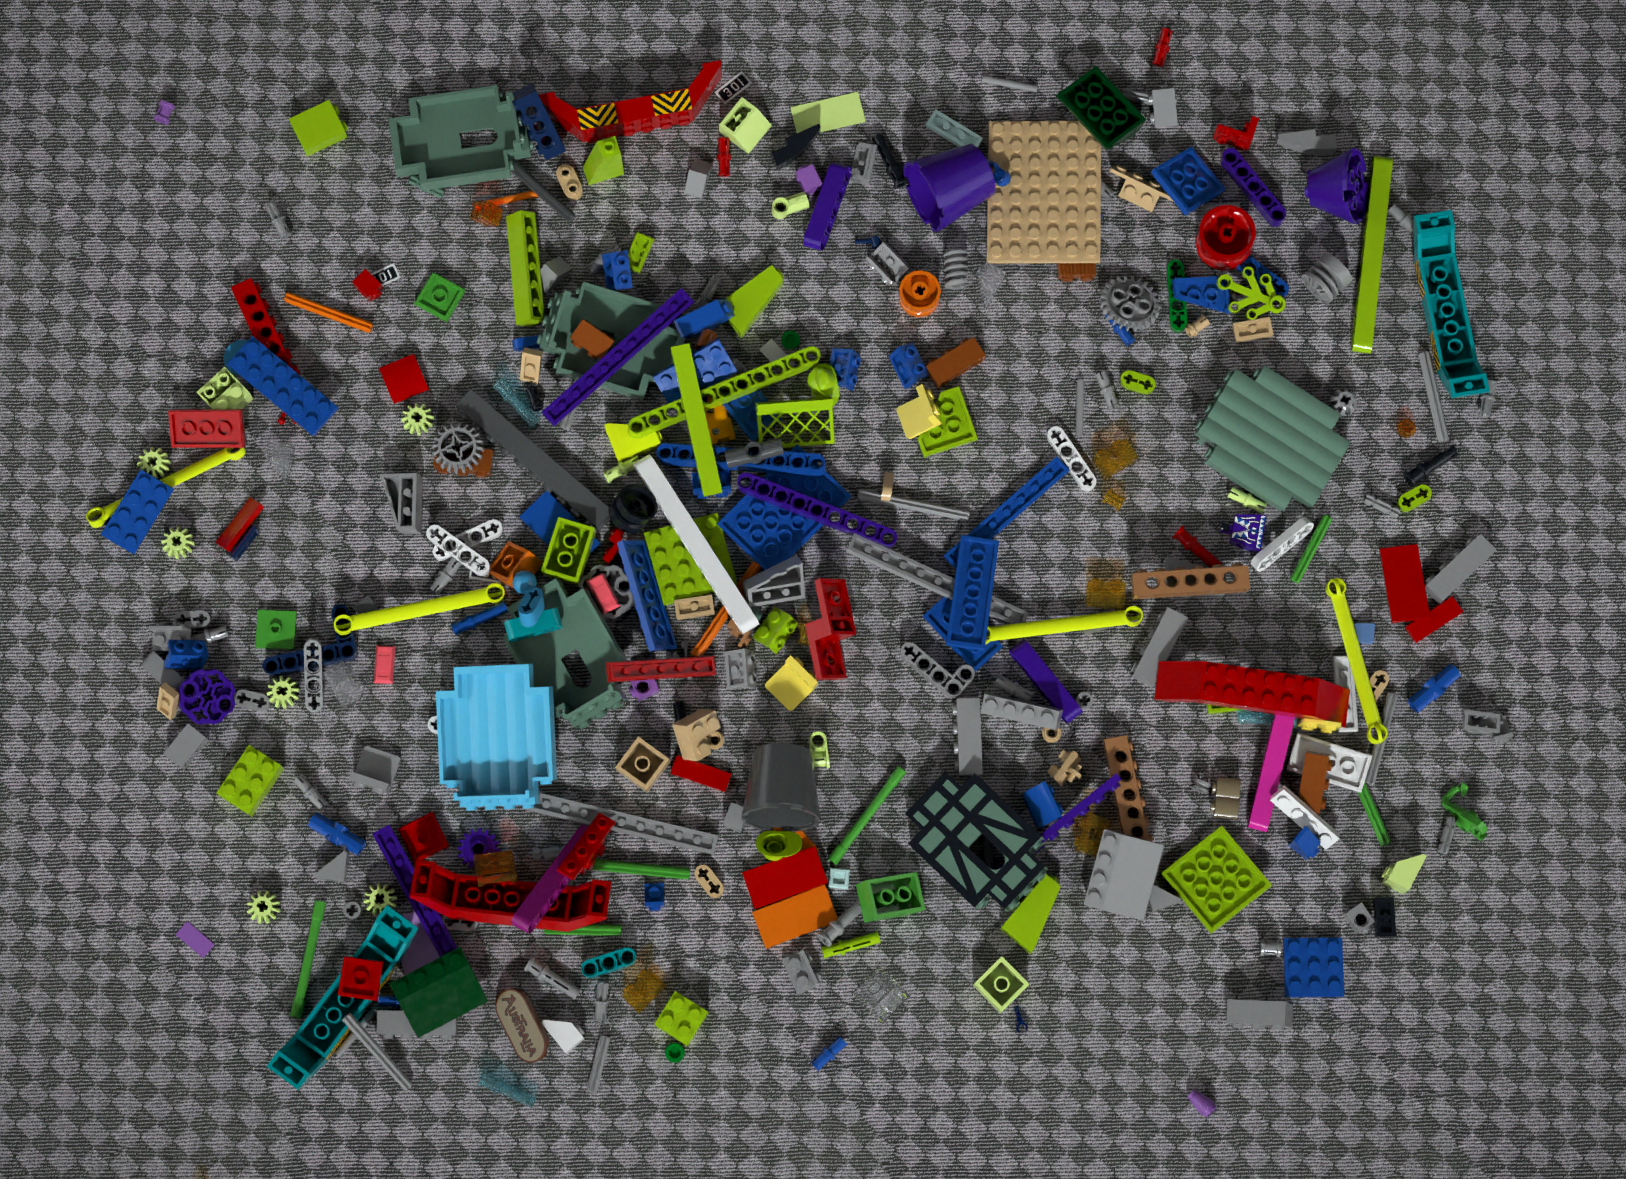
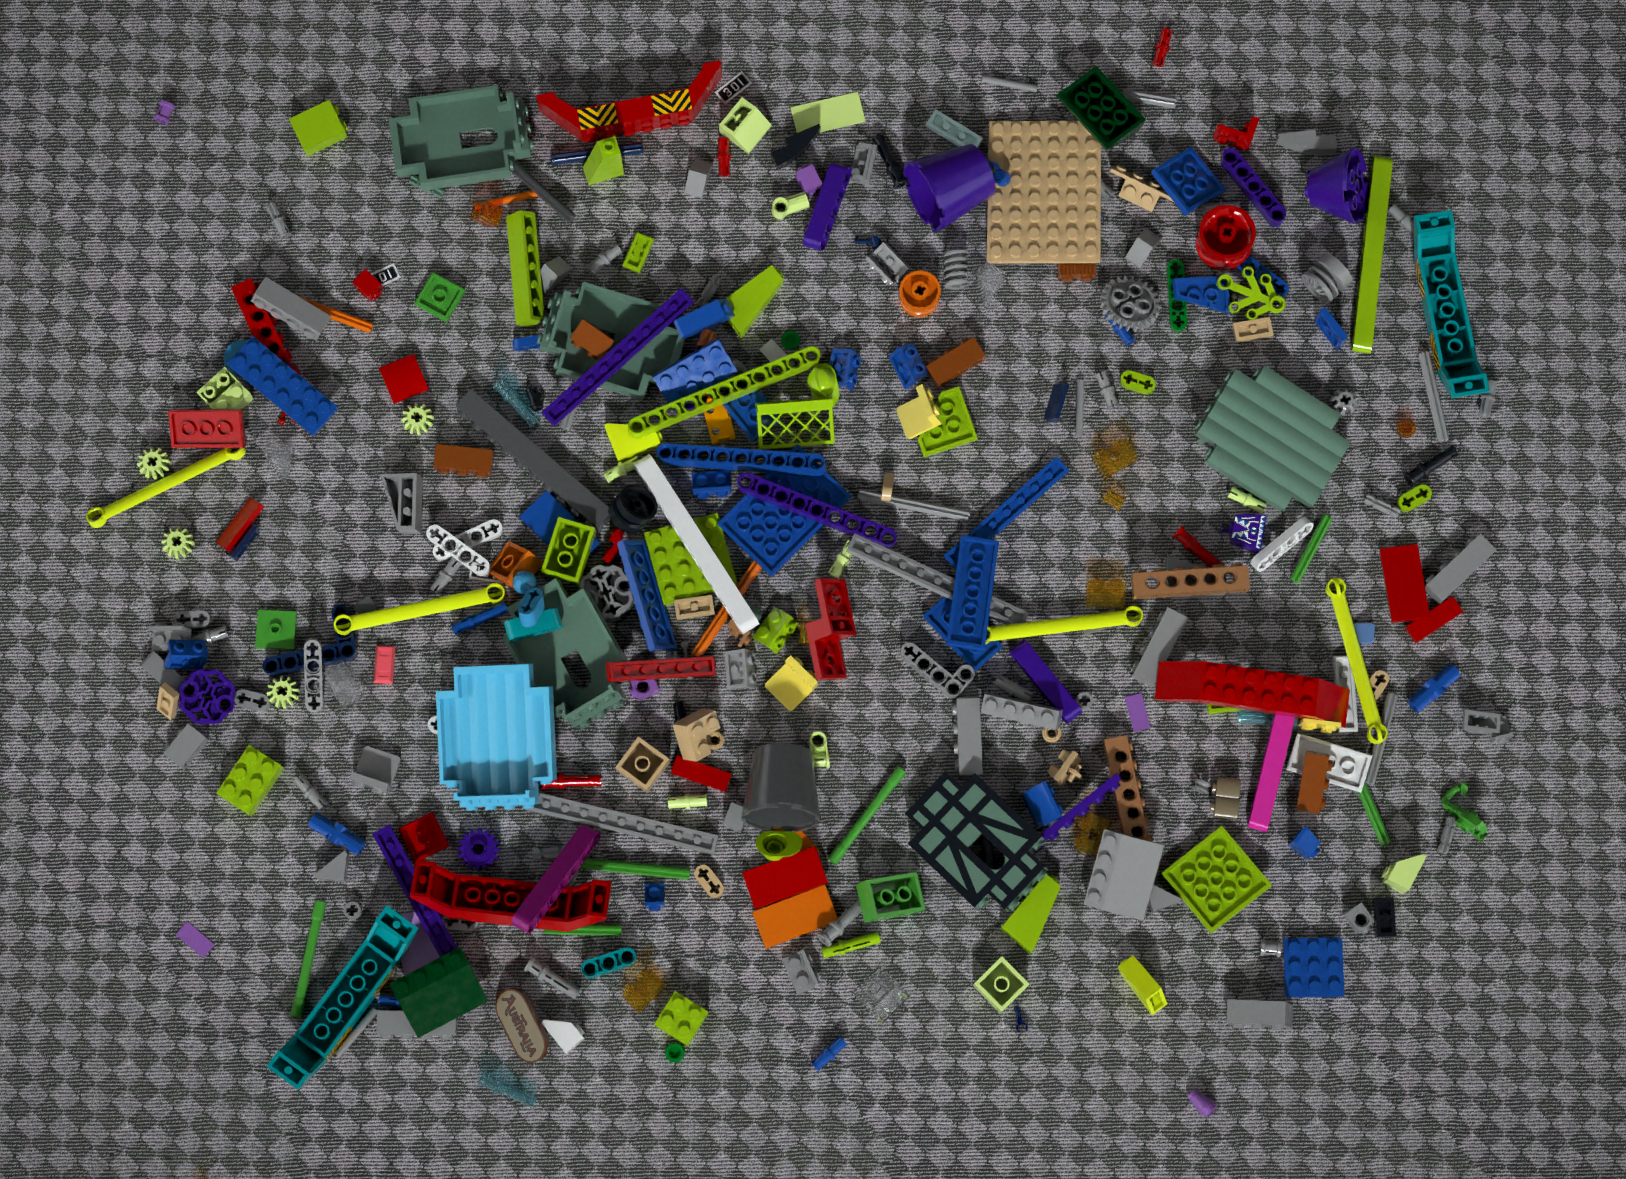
blue plate [101,469,174,554] -> none
yellowish green gear [247,891,280,924] -> none
red tile [338,956,384,1001] -> none
light grey axle [342,1013,413,1091] -> none
yellowish green gear [364,883,397,916] -> none
light grey gear [432,422,484,474] -> none
clear orange plate [473,850,517,887] -> none
dark blue brick [512,83,566,161] -> none
tan plate [520,347,543,384] -> none
tan plate [556,164,583,201] -> none
red bracket [557,813,616,881] -> none
coral tile [586,573,620,615] -> none
light grey axle [587,1035,610,1094] -> none
light grey axle [594,982,609,1022] -> none
blue brick [601,250,633,291] -> none
lime tile [670,343,723,497] -> none
dark grey piece [724,437,784,468] -> none
light grey wedge [742,555,805,607] -> none
light aqua tile [829,868,850,890] -> none
white beam [1047,426,1096,491] -> none
light grey brick [1148,87,1178,128] -> none
tan pin [1185,315,1210,337] -> none
white plate [1270,785,1340,850] -> none
none -> light grey brick [251,276,331,341]
none -> red pin [543,772,601,789]
none -> dark blue axle [550,143,643,165]
none -> yellowish green pin [668,794,708,809]
none -> yellowish green pin [828,540,852,579]
none -> dark blue slope [1044,383,1069,423]
none -> neon yellow slope [1118,955,1167,1015]
none -> light grey slope [1125,228,1161,269]
none -> medium lavender sticker [1125,693,1150,732]
none -> blue tile [1314,307,1348,350]

